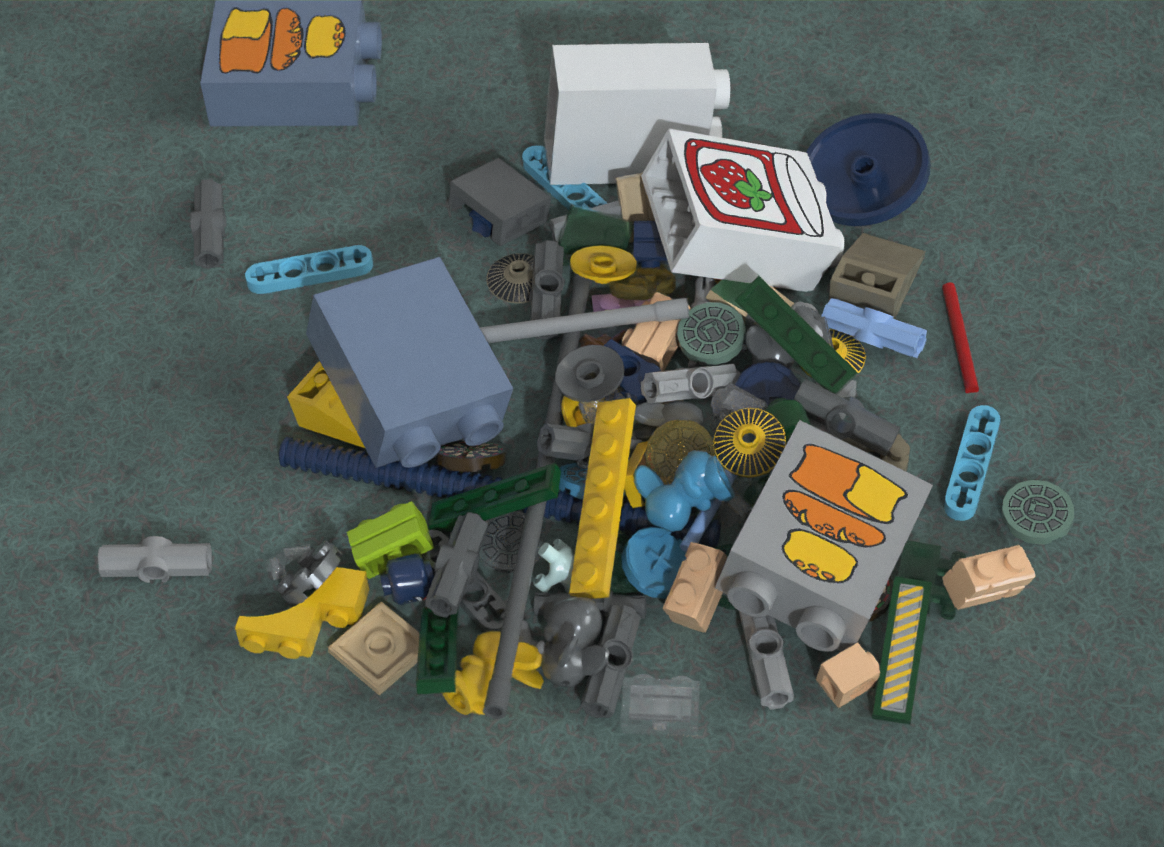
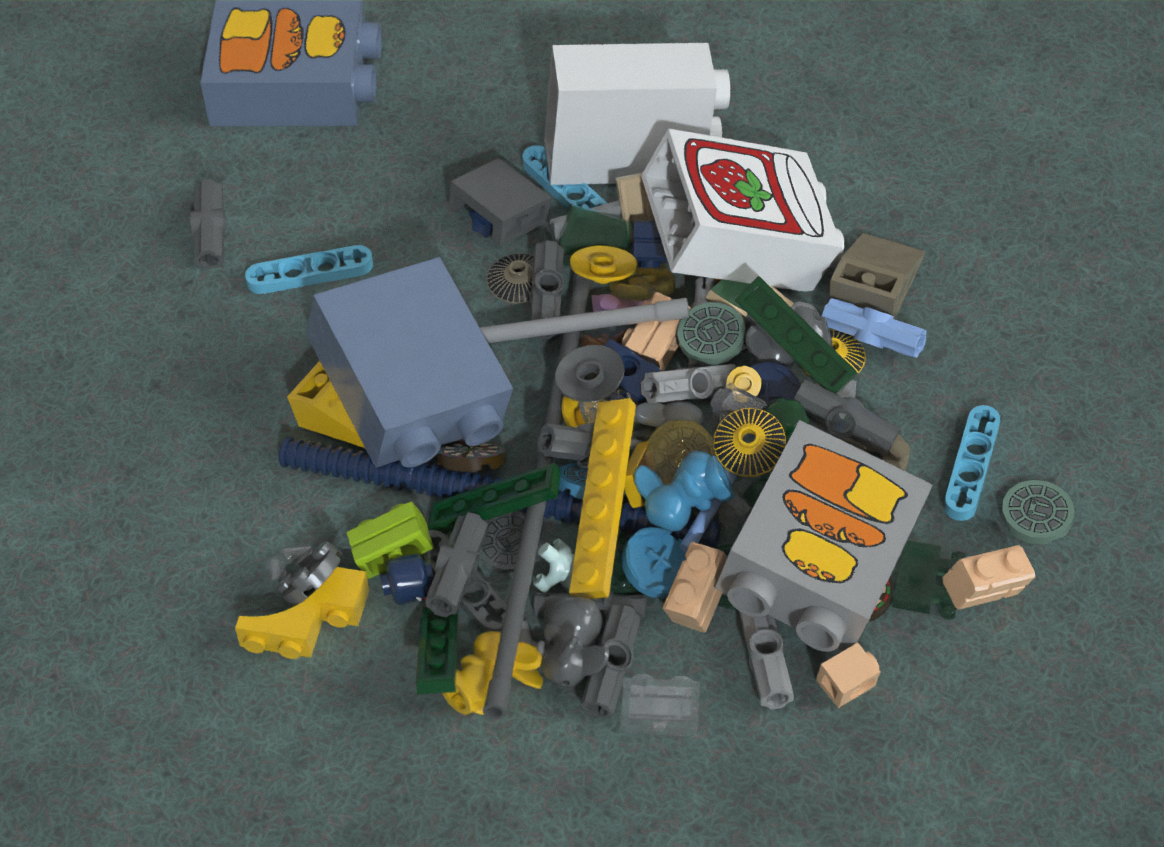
light grey piece [98,536,212,583] -> none
tan tile [328,601,419,696] -> none
dark blue dish [806,113,931,226] -> none
tile [872,576,932,725] -> none
red bar [942,282,979,393] -> none
none -> yellow plate [726,366,761,401]

